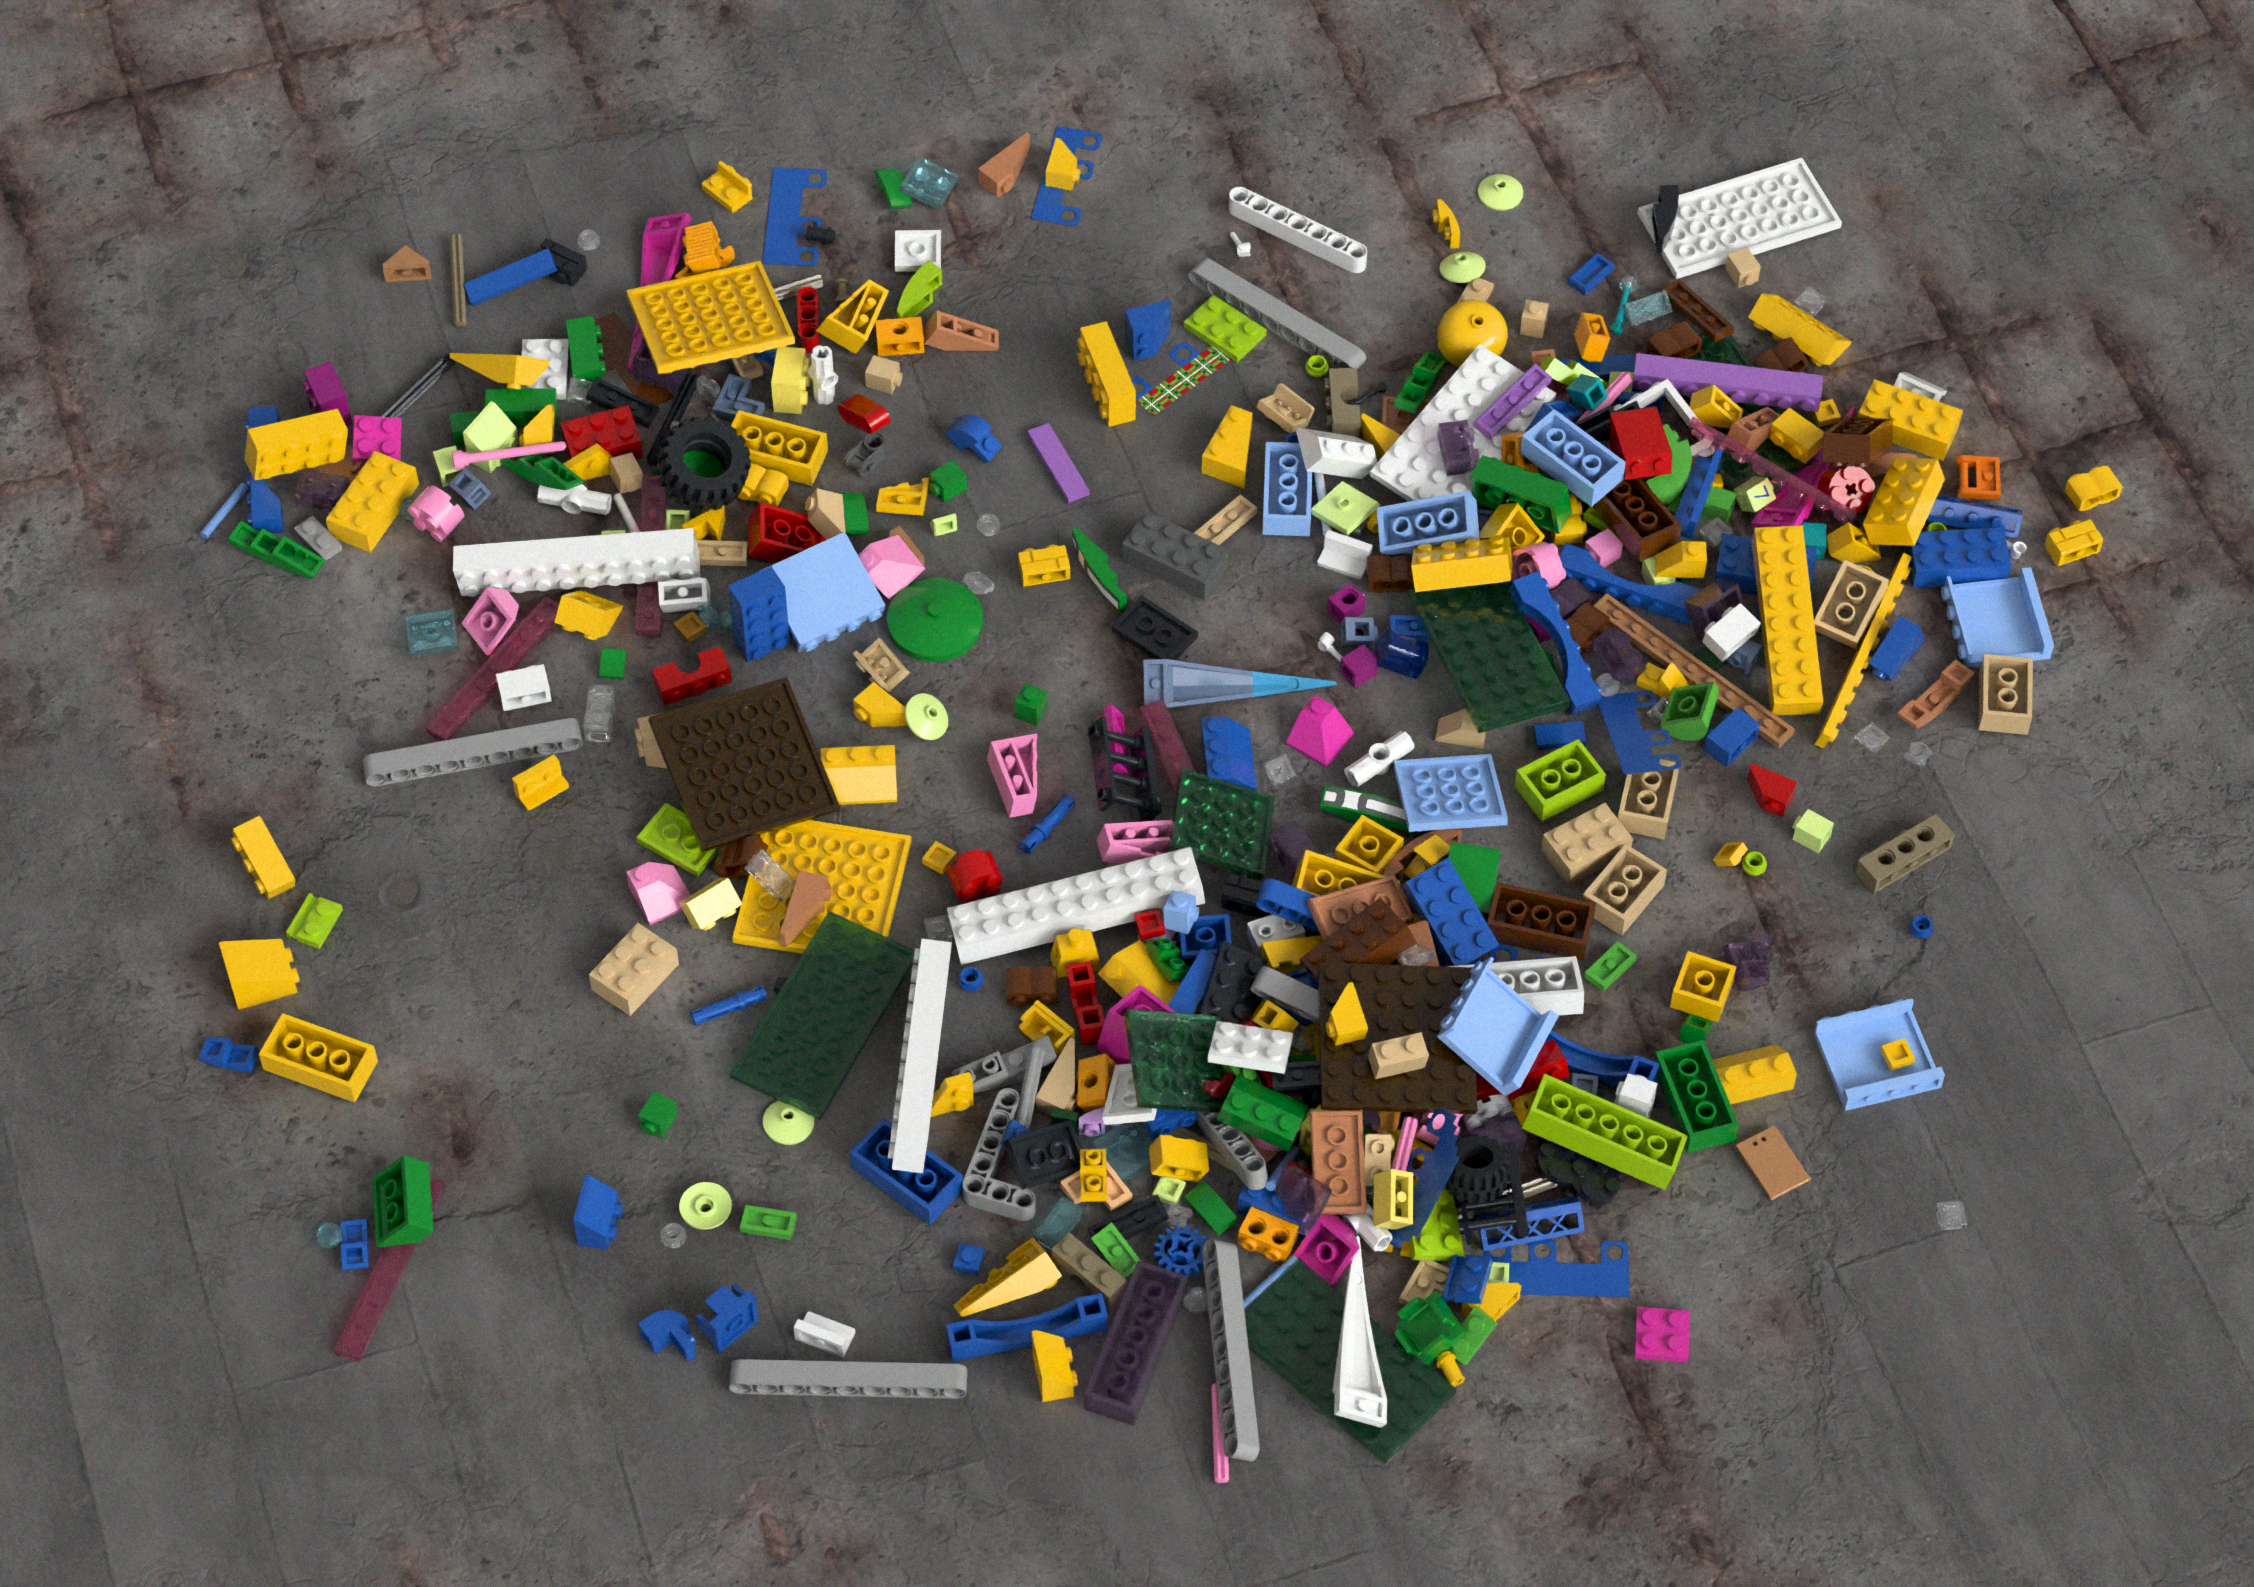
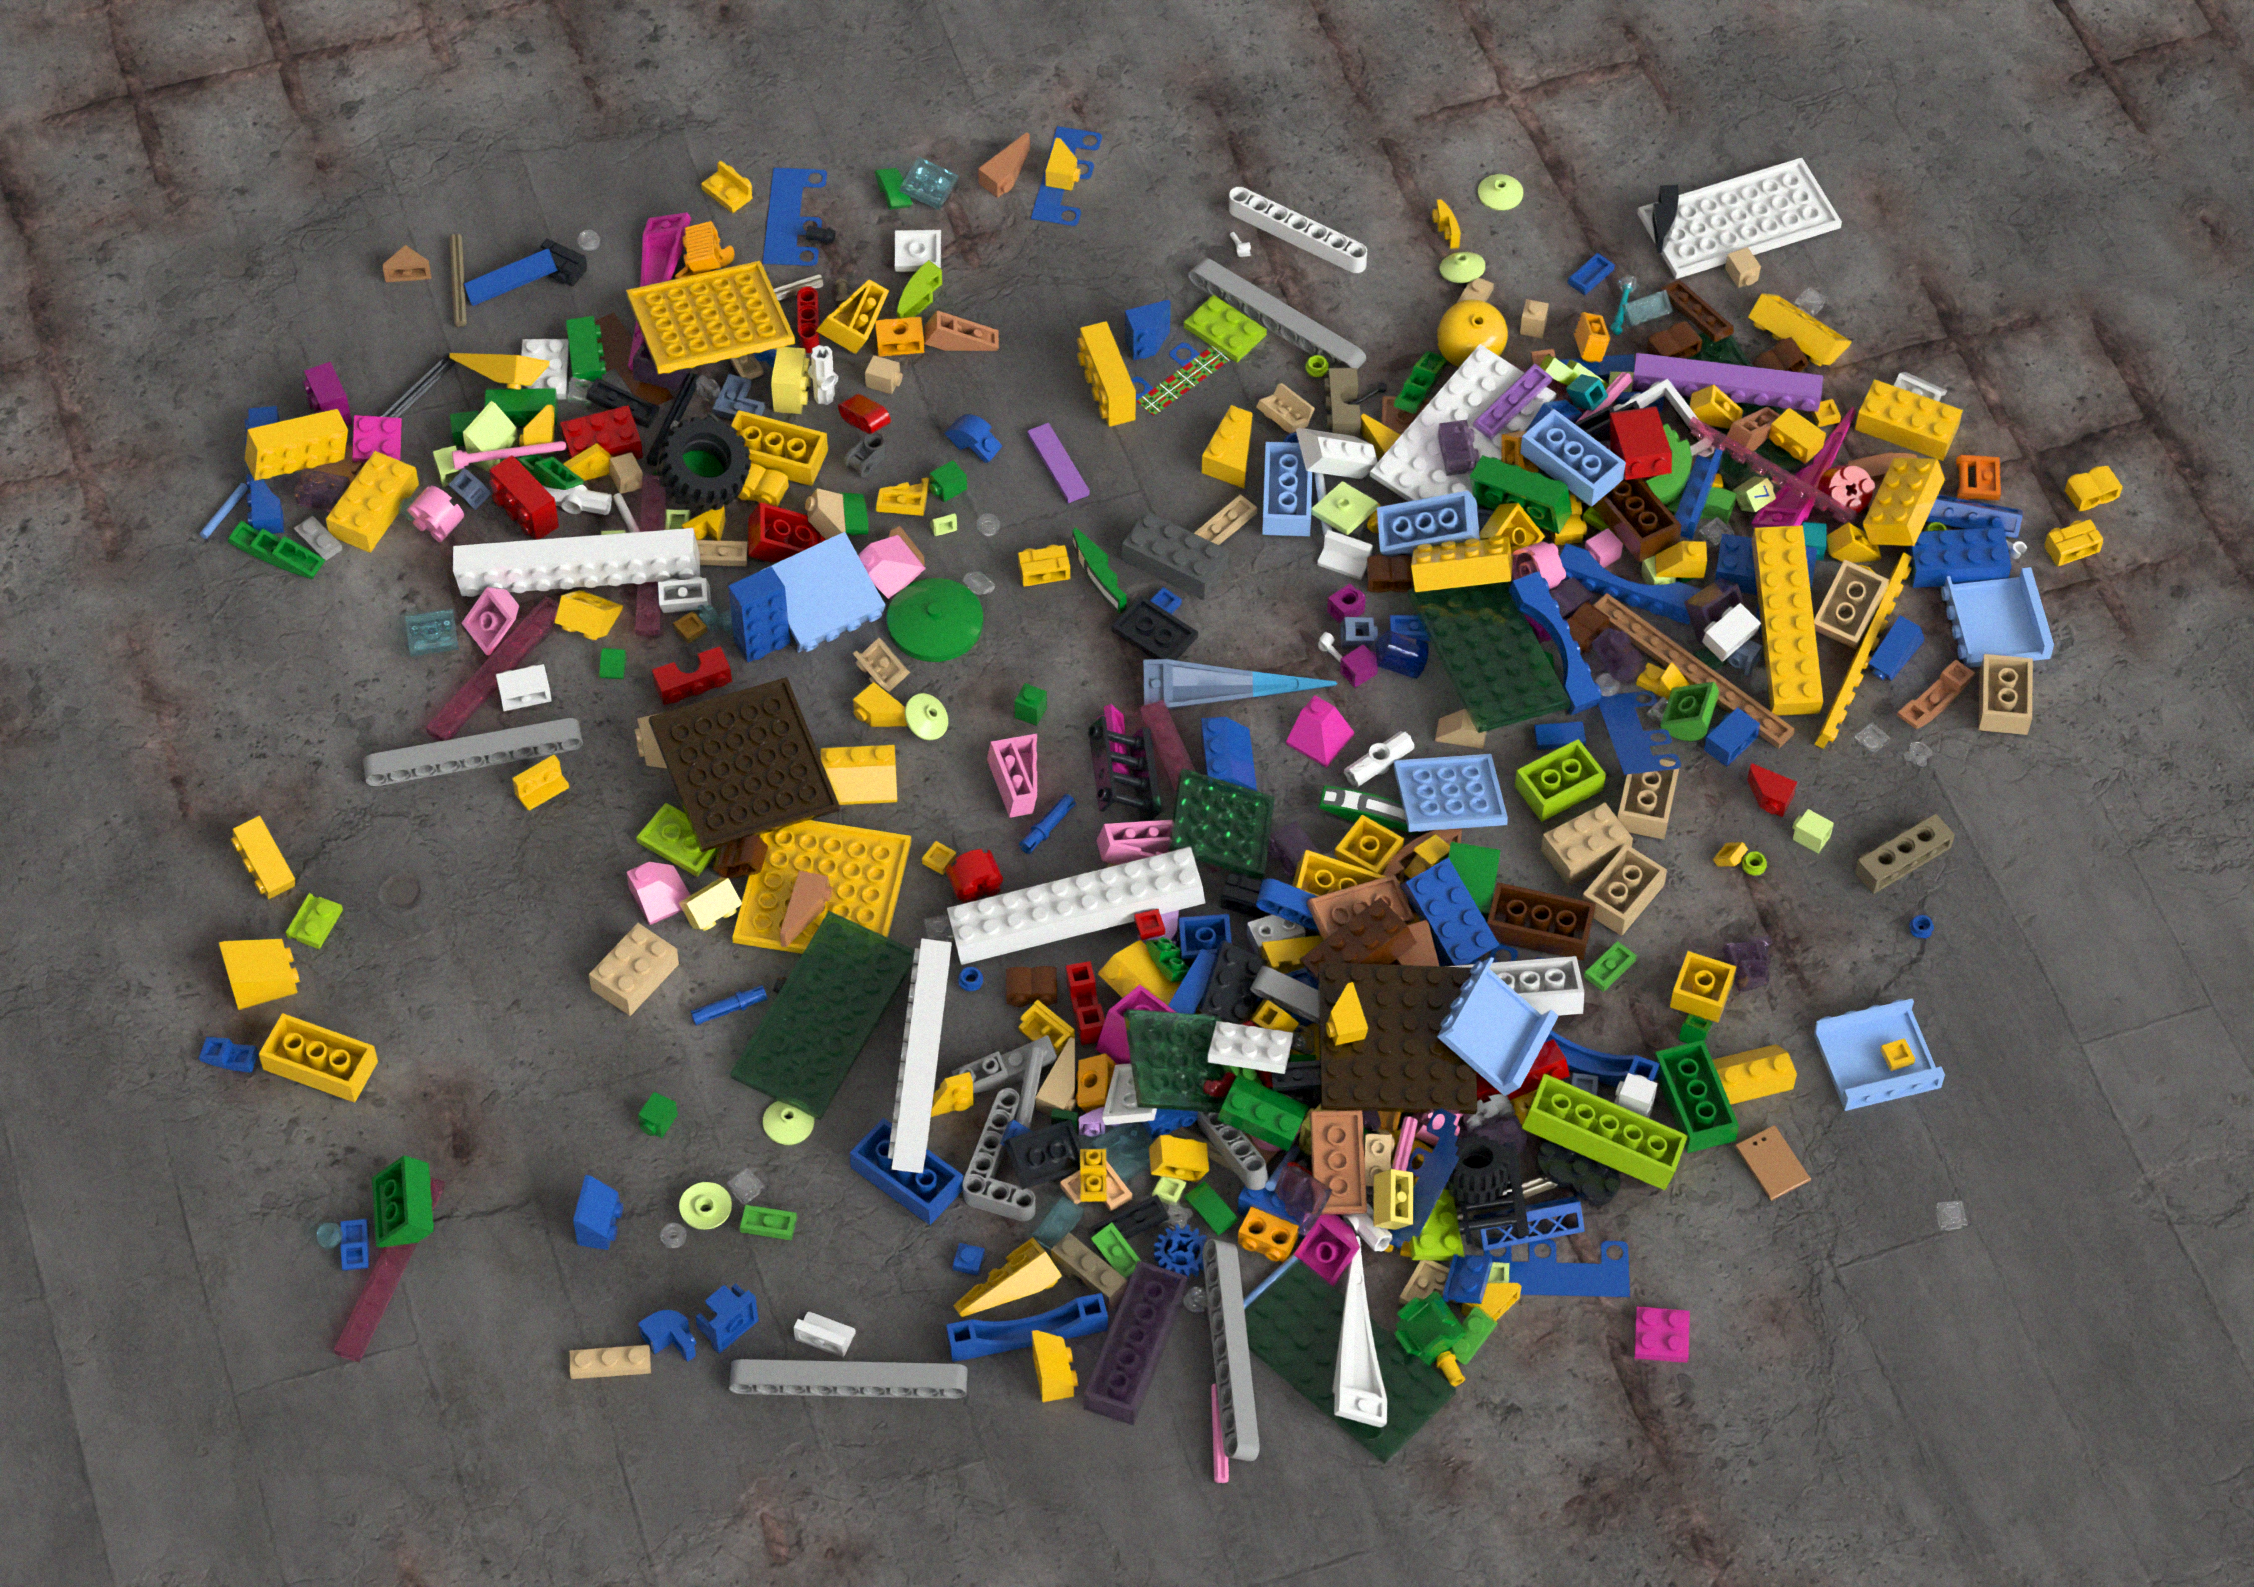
clear brick [583,684,616,742] -> none
clear plate [744,849,796,902] -> none
yellow torso [1050,928,1102,978] -> none
light blue brick [1163,890,1199,934] -> none
clear tile [1263,754,1296,787] -> none
tan brick [1368,1032,1429,1079] -> none
clear tile [1398,944,1435,966] -> none
reddish brown brick [1823,417,1893,467] -> none
none -> red brick [489,455,559,540]
none -> tan plate [570,1345,651,1379]
none -> clear plate [727,1168,764,1205]
none -> blue tile [1150,587,1182,614]

